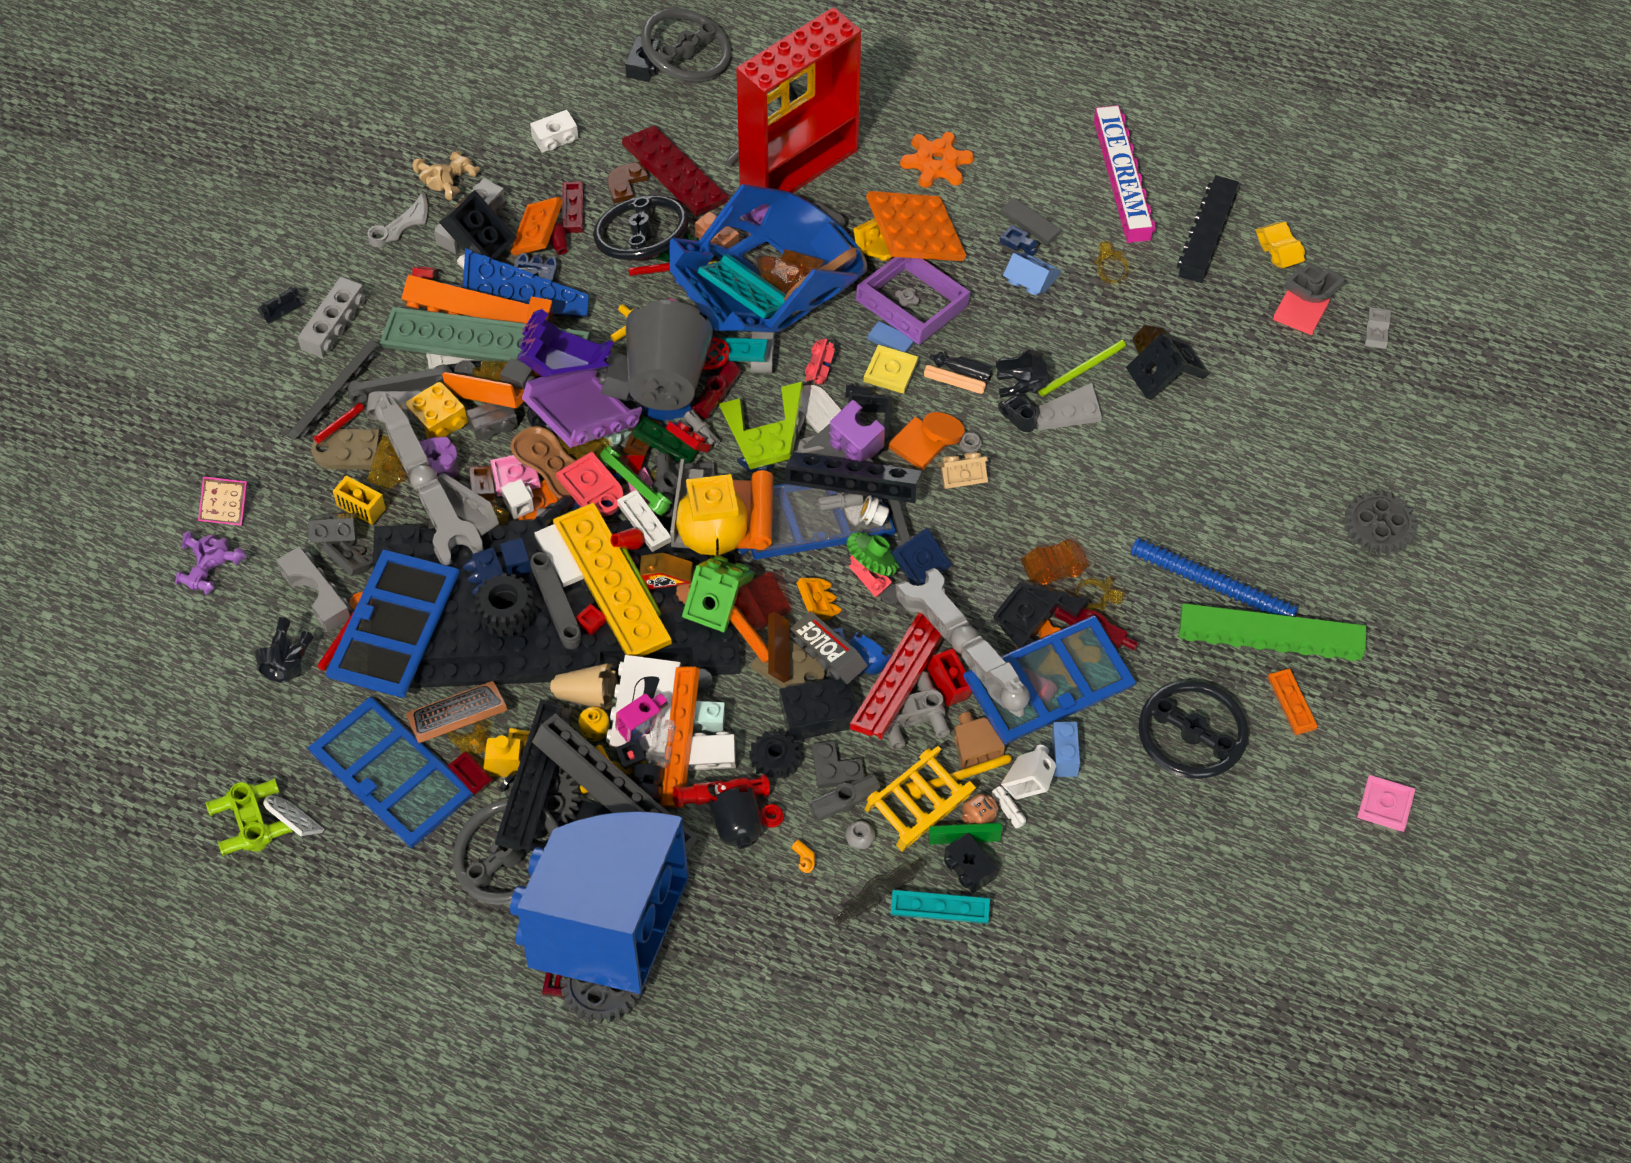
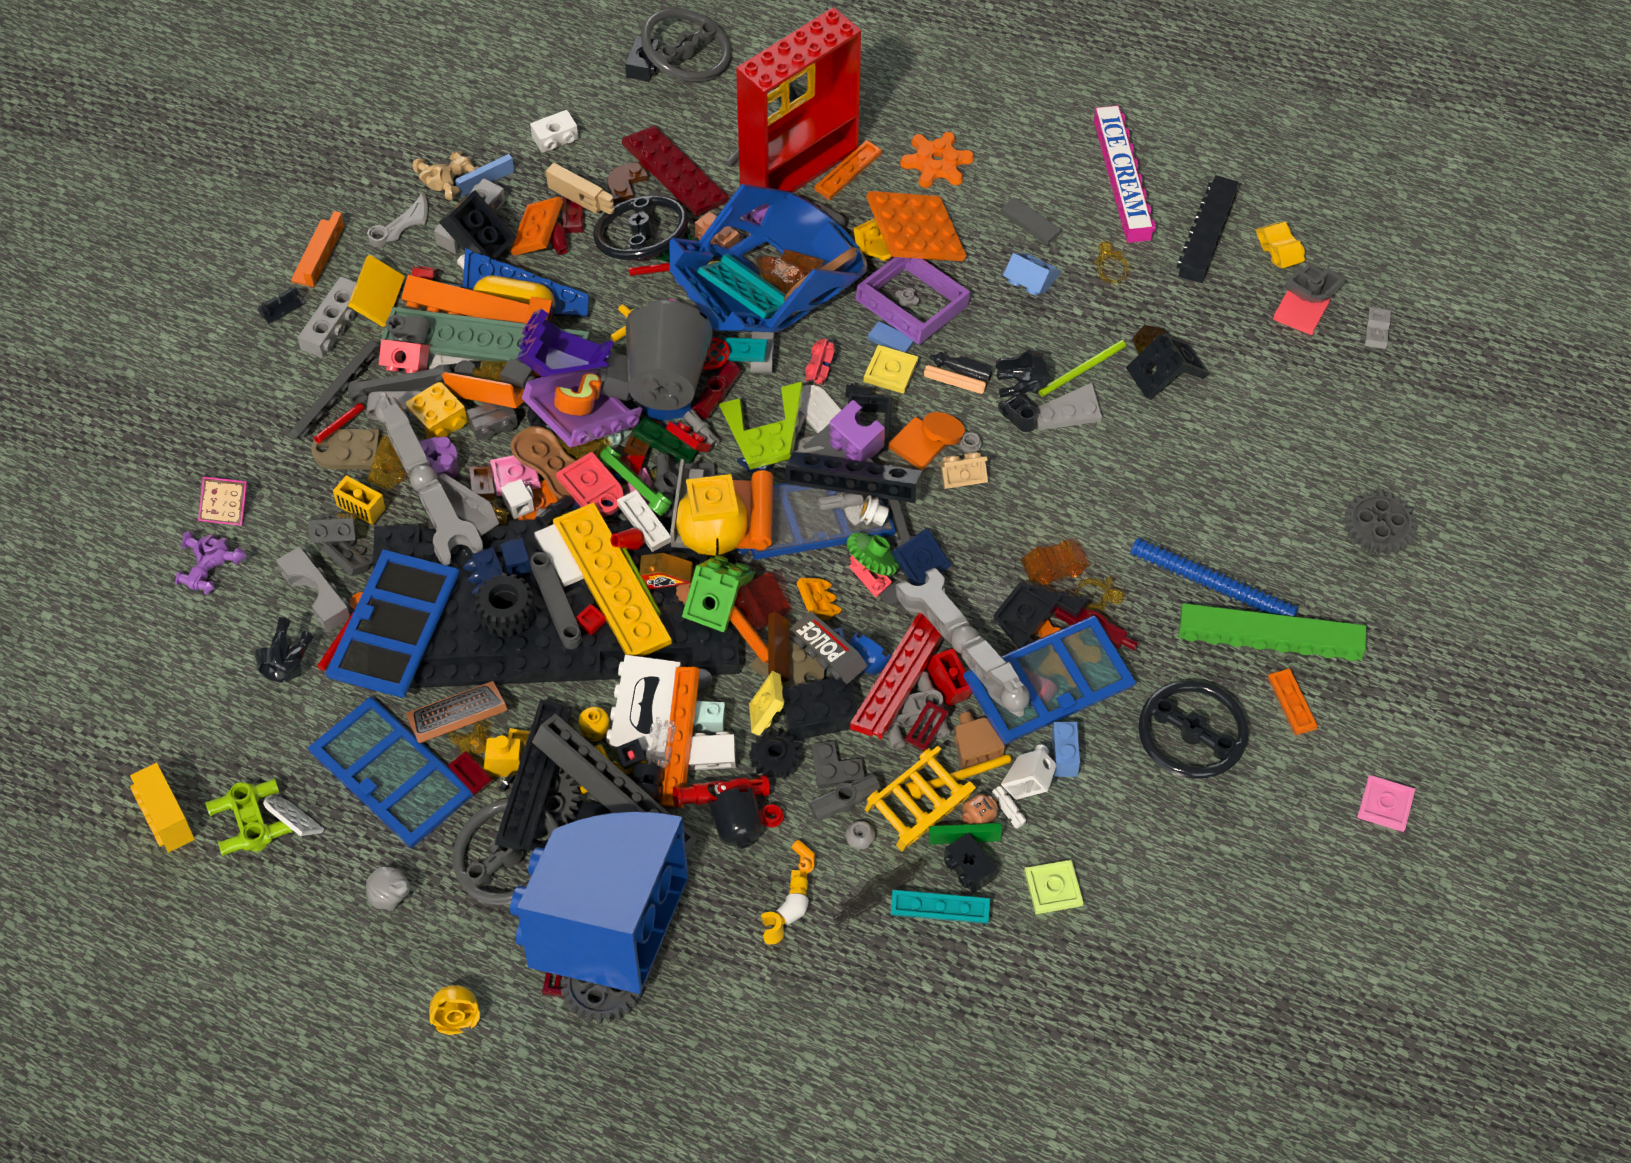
dark blue plate [514,253,557,282] -> none
tan cone [550,664,618,710] -> none
dark pink torso [615,693,668,743] -> none
dark blue plate [1000,224,1038,256] -> none
none -> yellow brick [130,763,195,853]
none -> orange panel [291,211,345,287]
none -> yellow tile [348,255,405,327]
none -> light grey hair [366,867,411,911]
none -> coral brick [379,339,430,373]
none -> dark grey piece [386,315,430,344]
none -> yellow cylinder [429,985,480,1035]
none -> medium blue tile [455,154,514,197]
none -> yellow brick [472,275,556,309]
none -> tan hinge [546,163,614,214]
none -> orange animal [554,373,602,416]
none -> light yellow plate [749,671,784,736]
none -> yellow piece [761,870,809,944]
none -> orange tile [814,140,882,200]
none -> dark red tile [904,701,948,752]
none -> yellowish green tile [1024,860,1083,914]

